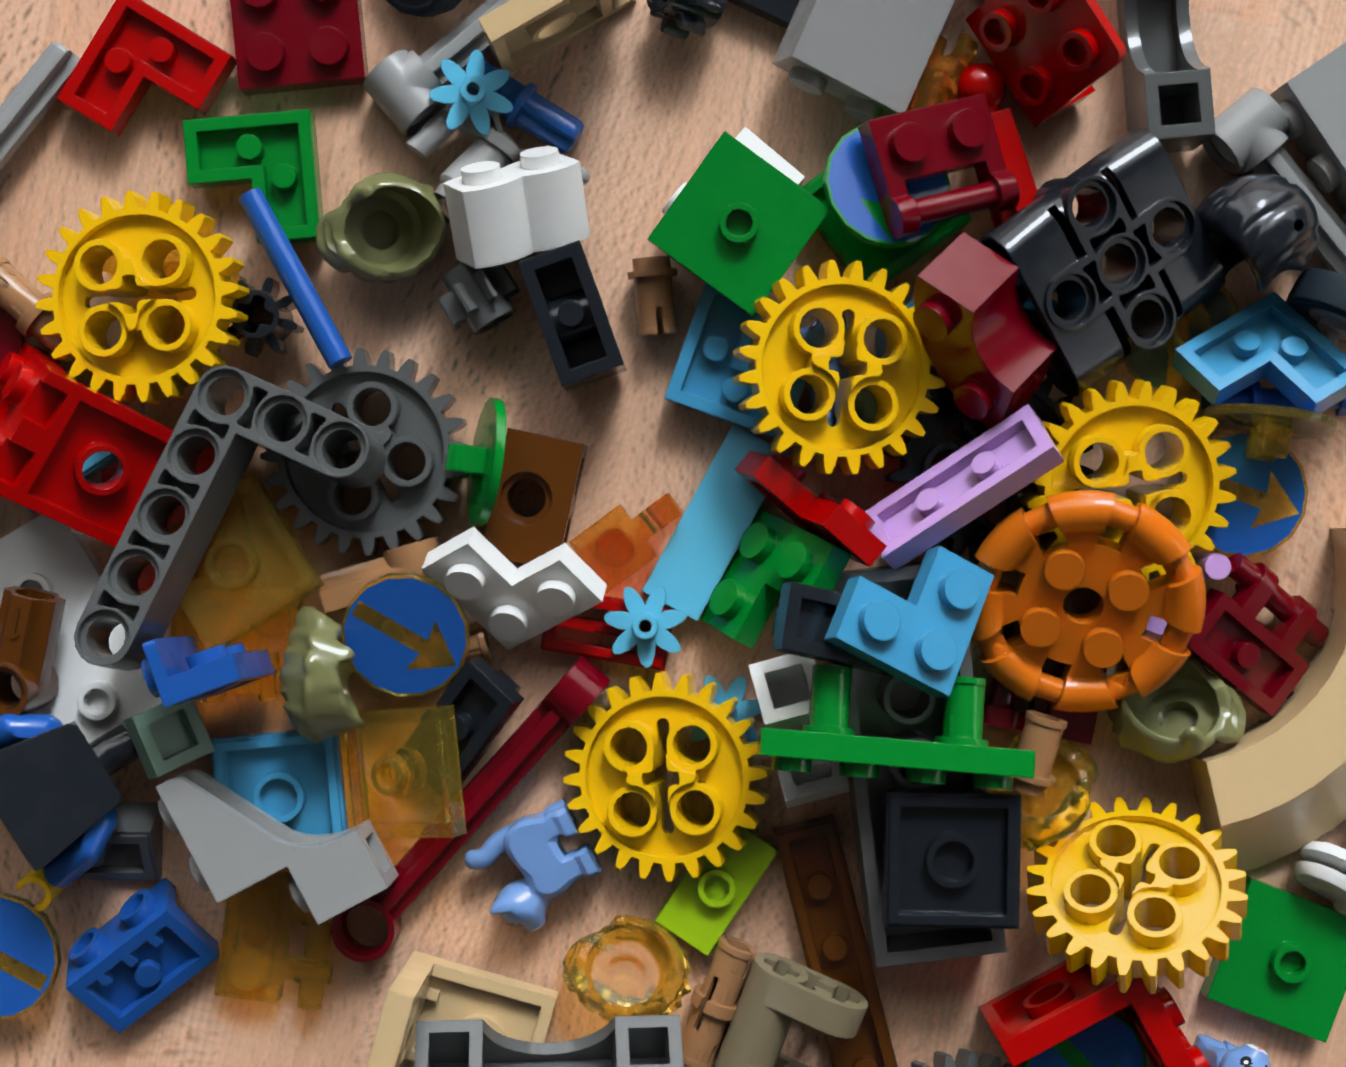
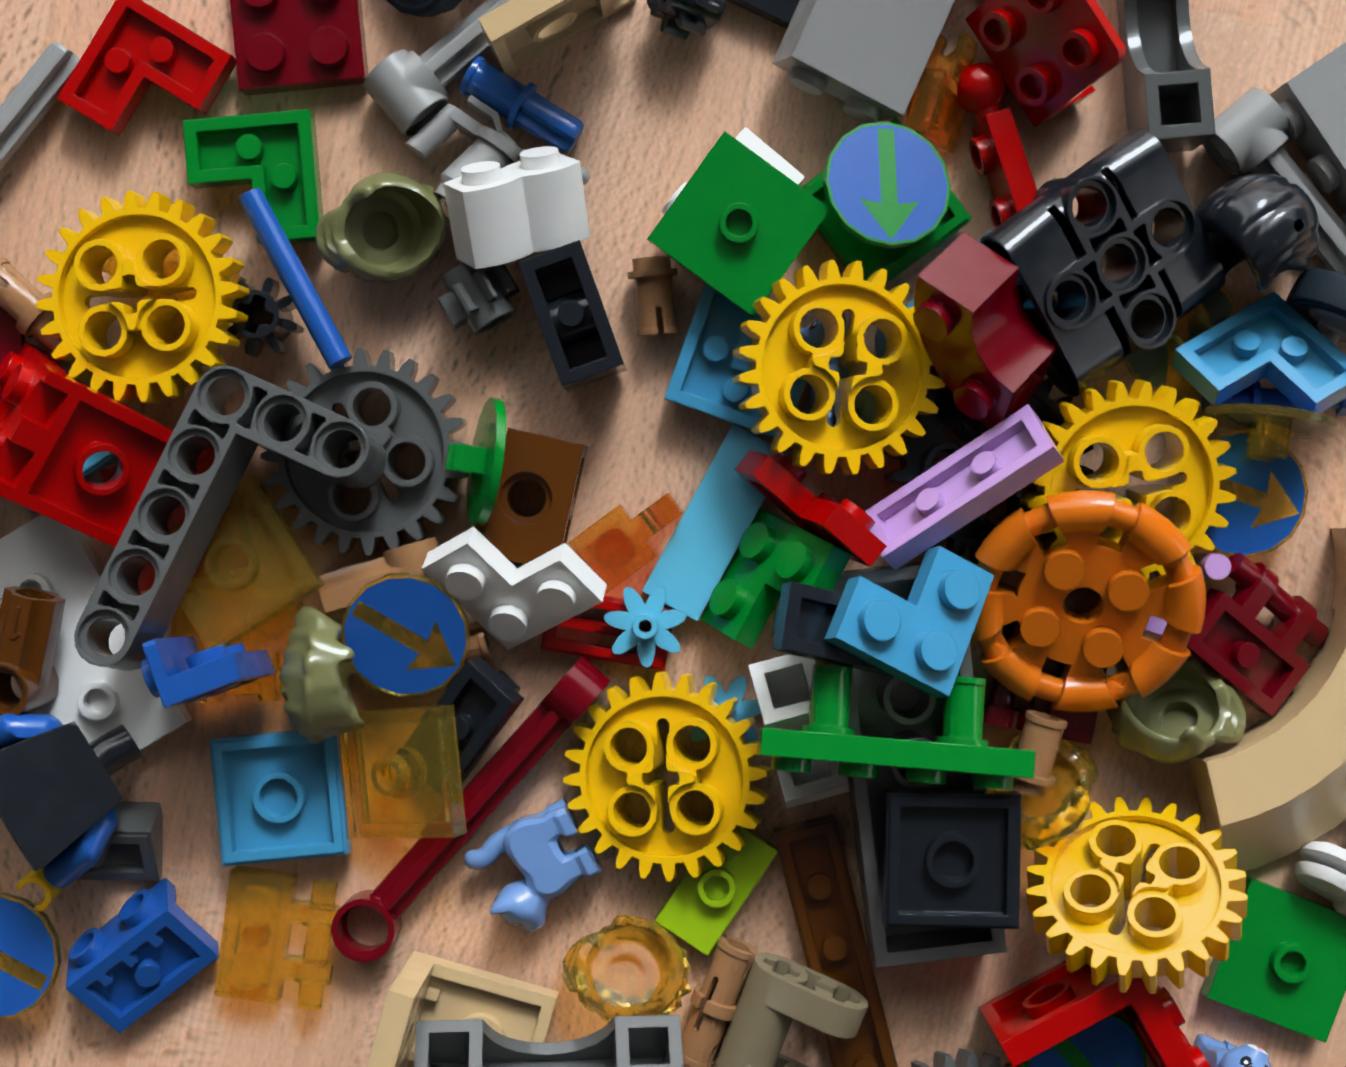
sand green plate [123,702,215,779] -> none
light grey arch [156,769,399,925] -> none
medium azure plant [429,50,513,135] -> none
dark red plate [858,93,1019,238] -> none

